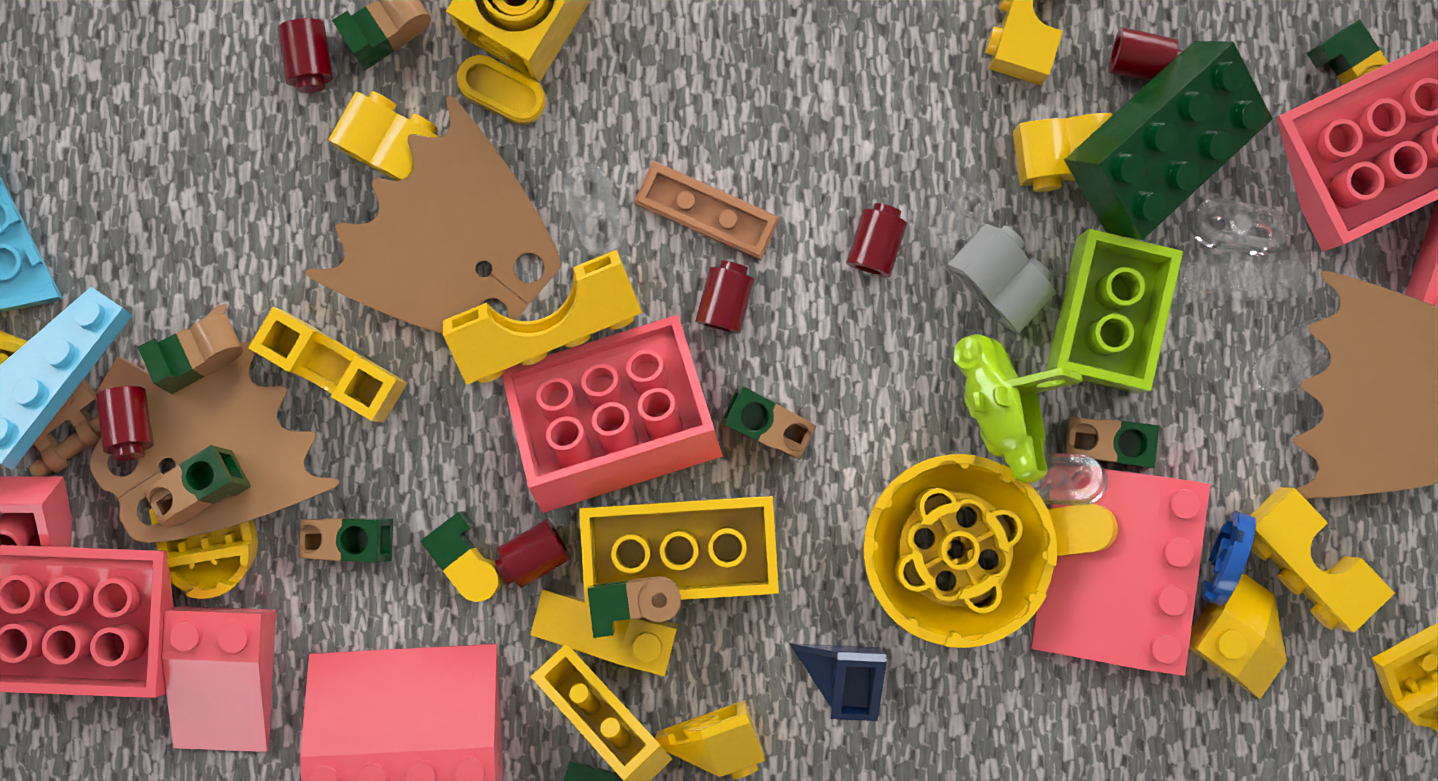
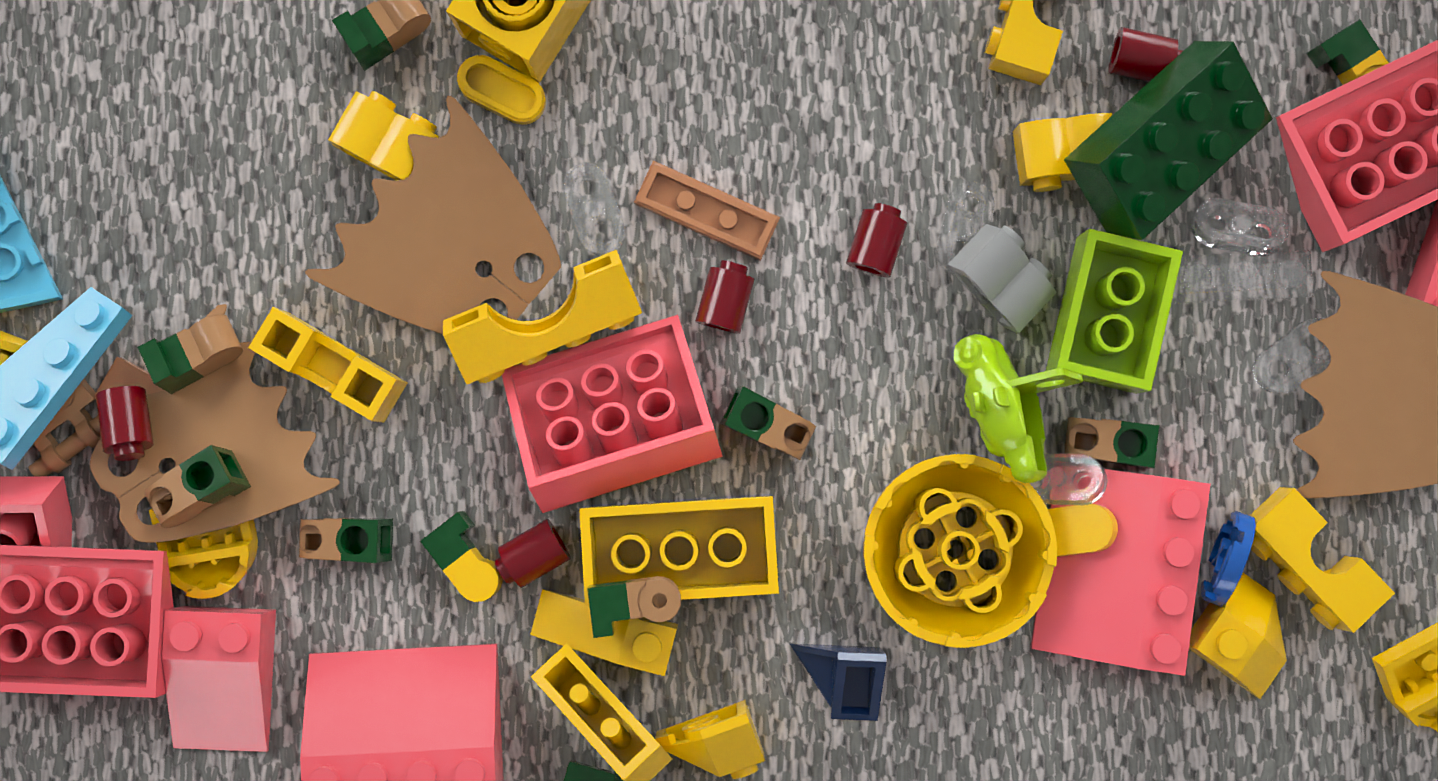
dark red brick [277,18,333,93] -> none

